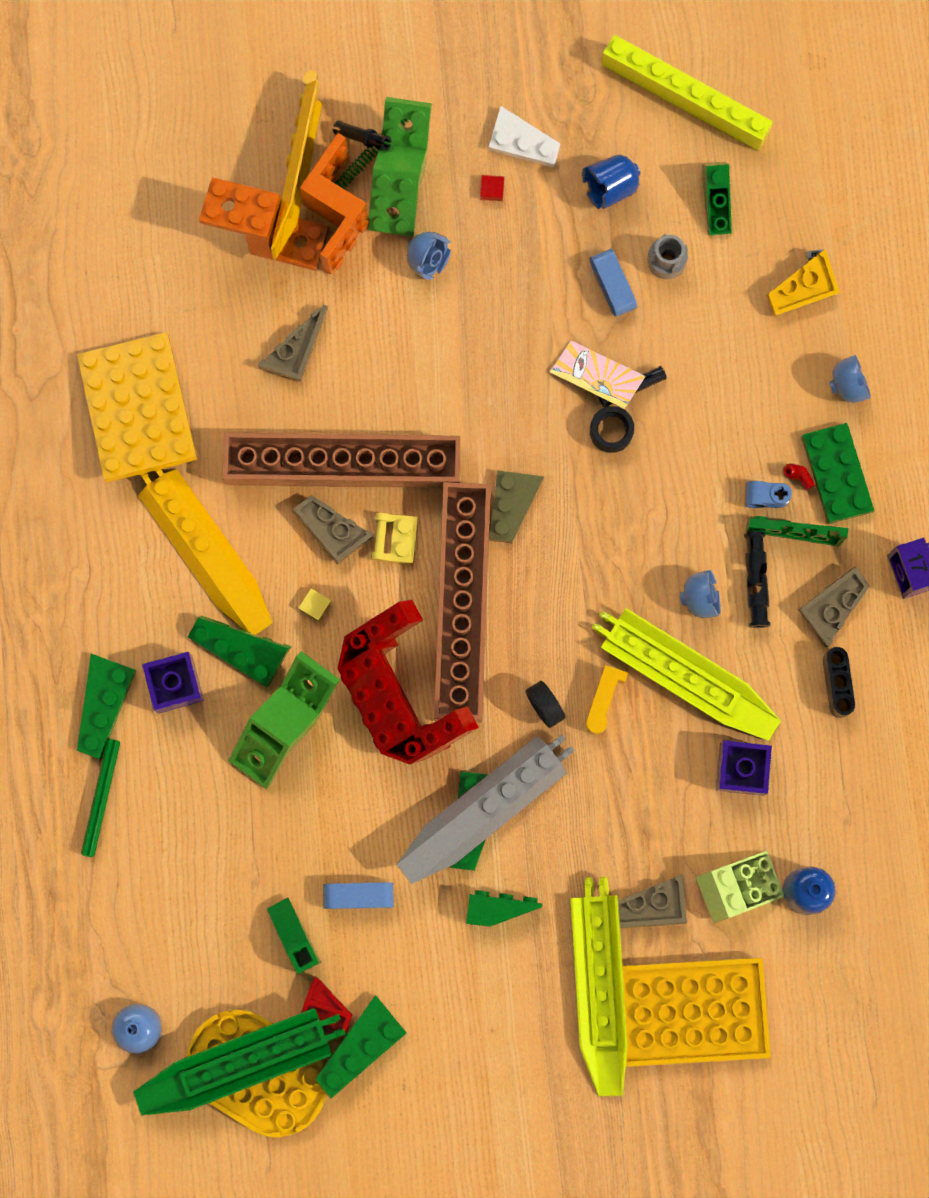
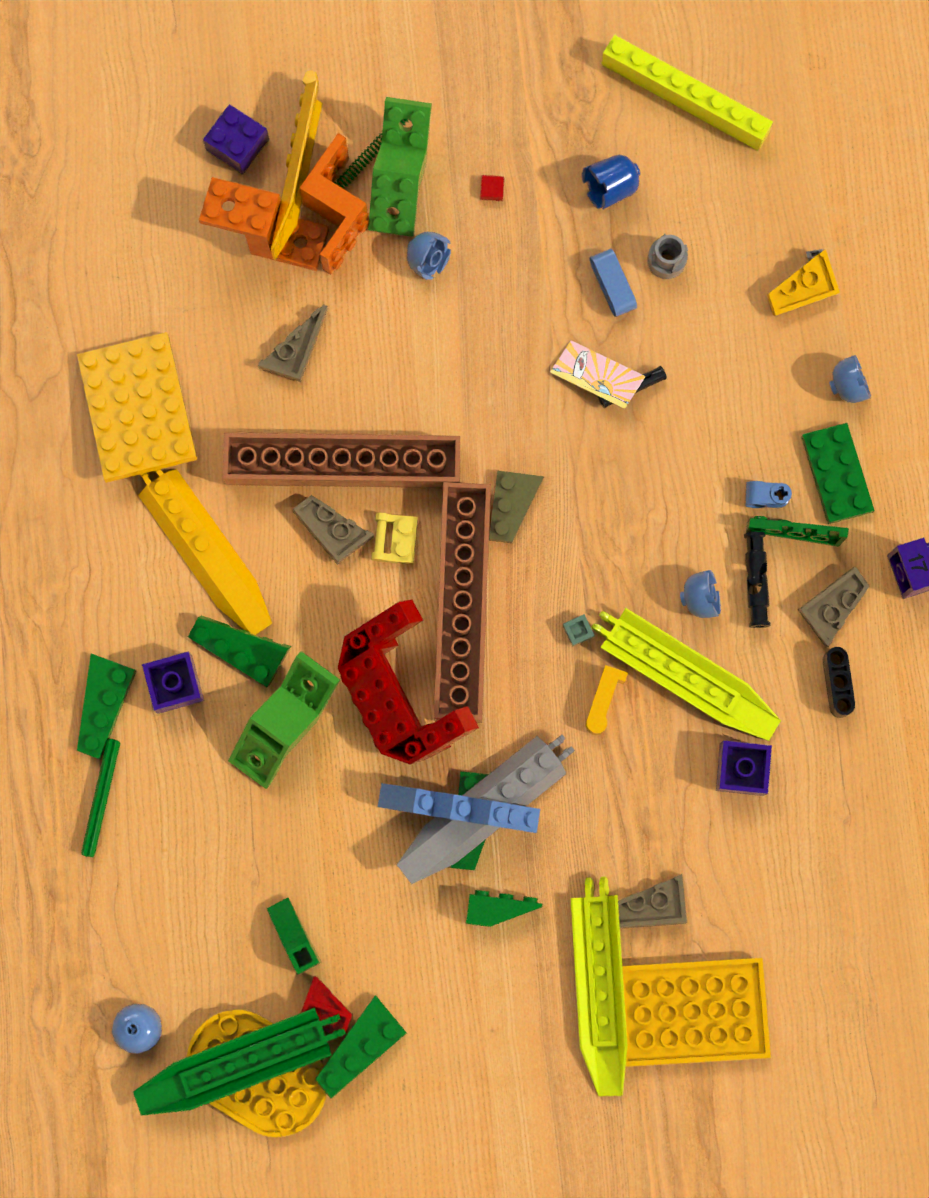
light yellow tile [299,588,331,622] -> none
medium blue beam [323,883,394,909] -> none
black pin [333,121,392,151] -> none
white wing [489,106,560,168] -> none
black tyre [525,680,566,728] -> none
black tyre [590,406,635,453] -> none
yellowish green slope [696,851,784,923] -> none
green slope [702,162,732,236] -> none
blue cylinder [782,867,836,915] -> none
red arm [783,463,815,491] -> none
none -> dark purple brick [203,104,269,174]
none -> medium blue arch [378,783,540,833]
none -> sand green plate [563,614,595,647]

